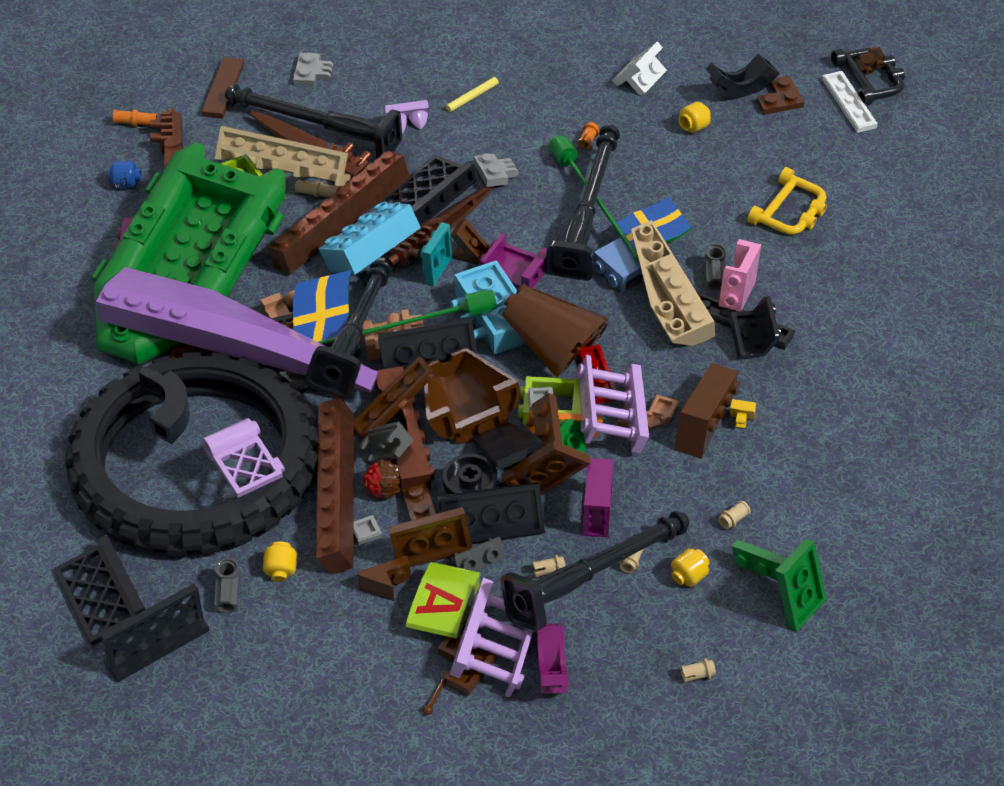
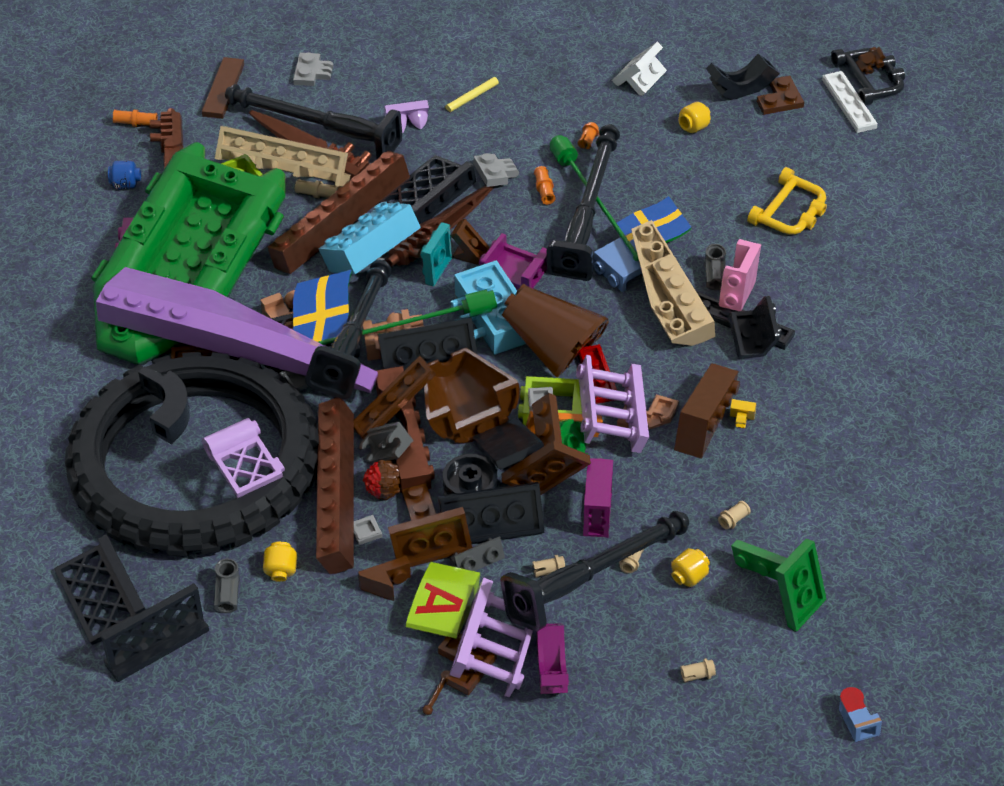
none -> orange pin [534,166,556,205]
none -> medium blue leg [839,687,882,742]

